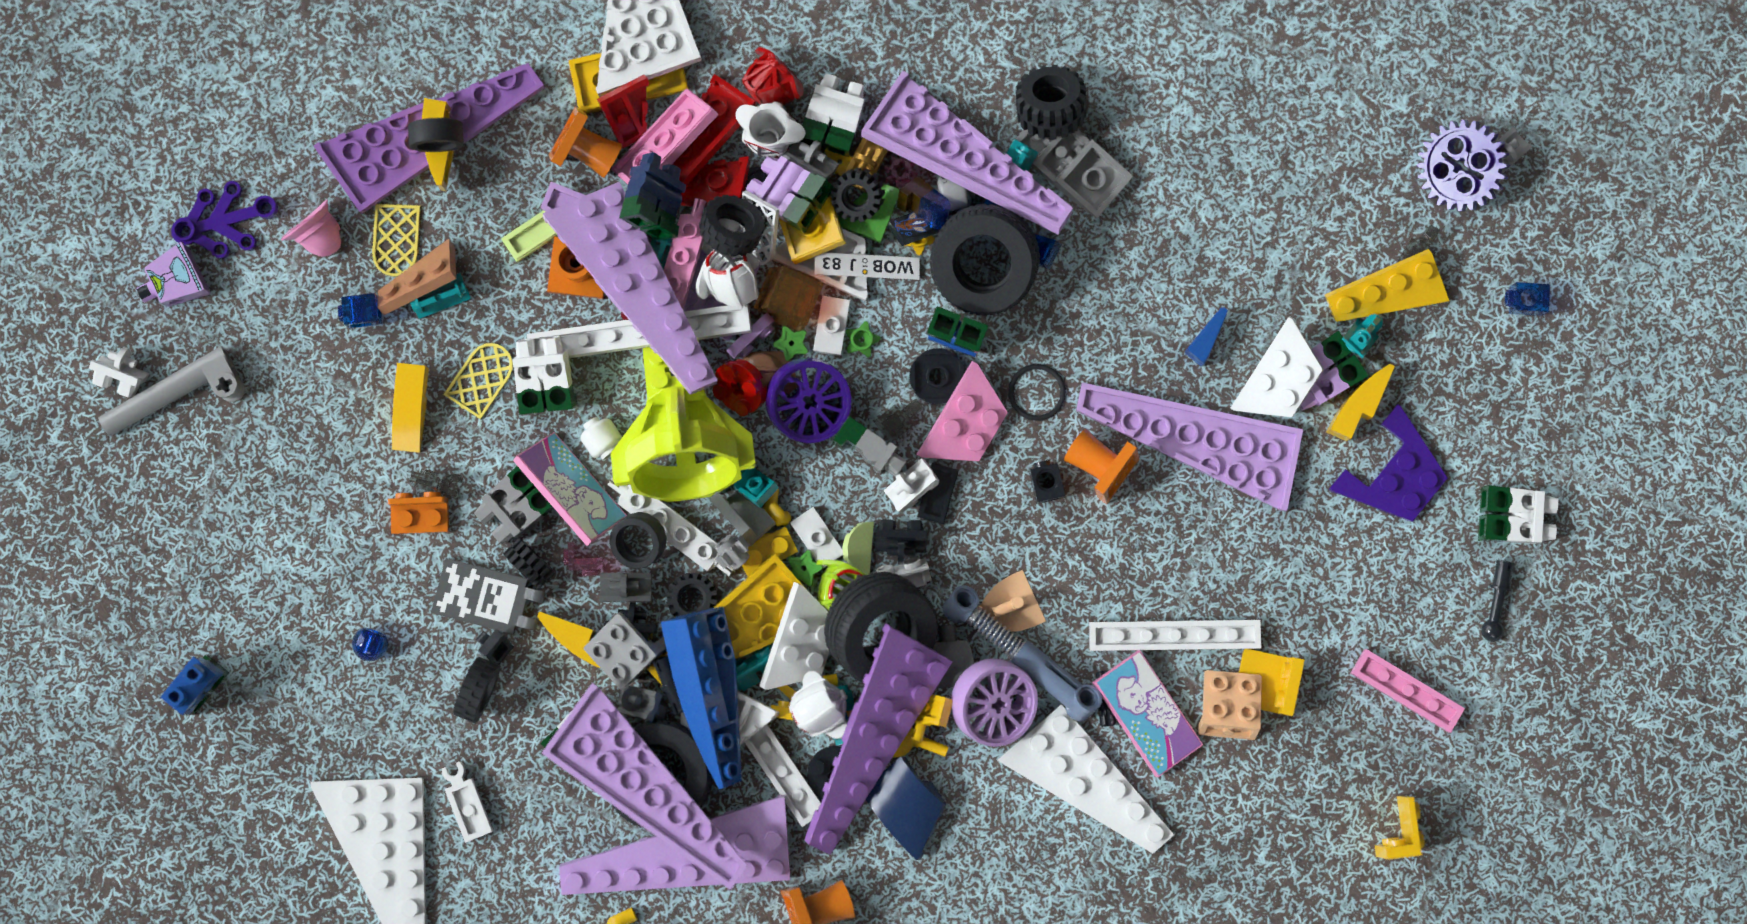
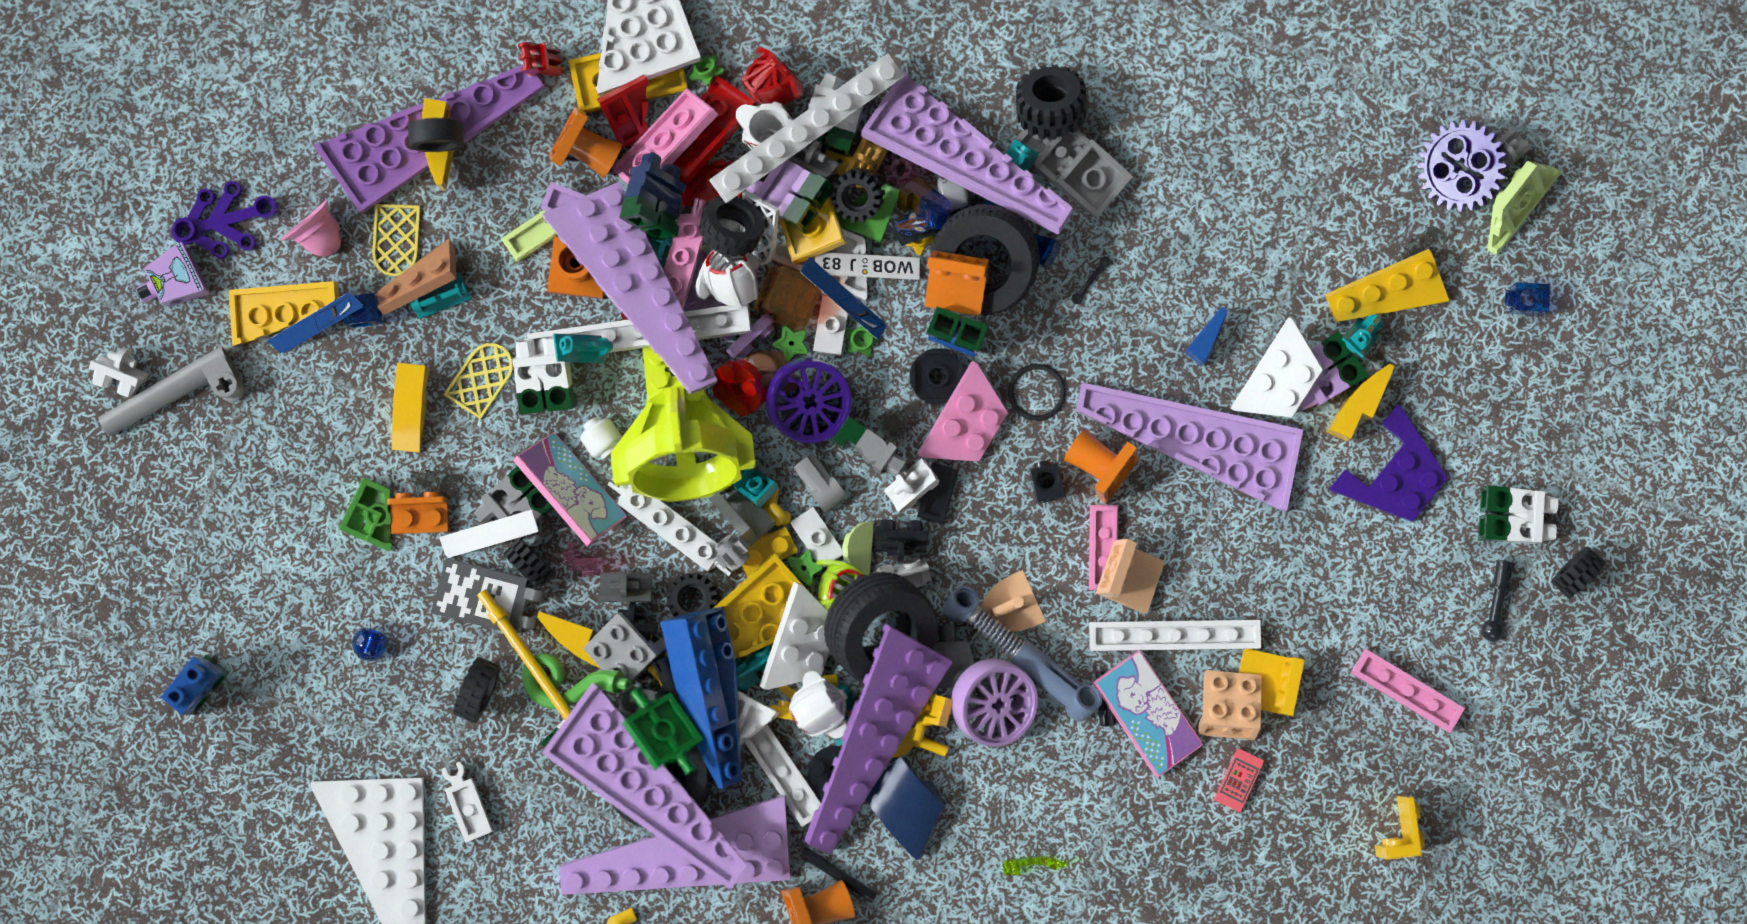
black tile [476,629,514,665] -> none
black tyre [609,512,667,569] -> none
white wing [997,704,1174,853] -> none
none -> yellow wing [229,281,339,346]
none -> blue sticker [267,292,363,353]
none -> bright green slope [338,478,392,551]
none -> white sticker [439,510,539,558]
none -> yellow bar [477,589,572,720]
none -> red arm [518,42,563,77]
none -> bright green plant [522,653,631,709]
none -> teal hinge [553,333,613,364]
none -> green plate [622,687,703,775]
none -> bright green plate [689,54,724,86]
none -> white plate [709,53,904,203]
none -> light grey piece [794,453,847,513]
none -> blue sticker [800,257,886,340]
none -> black bar [800,846,877,903]
none -> orange bracket [925,250,989,316]
none -> clear neon green piece [1002,856,1067,876]
none -> black hinge [1071,256,1111,305]
none -> bright pink tile [1089,505,1119,590]
none -> light nougat bracket [1096,539,1164,613]
none -> coral tile [1213,748,1264,813]
none -> yellowish green wing [1488,161,1562,256]
none -> black tyre [1551,546,1605,599]

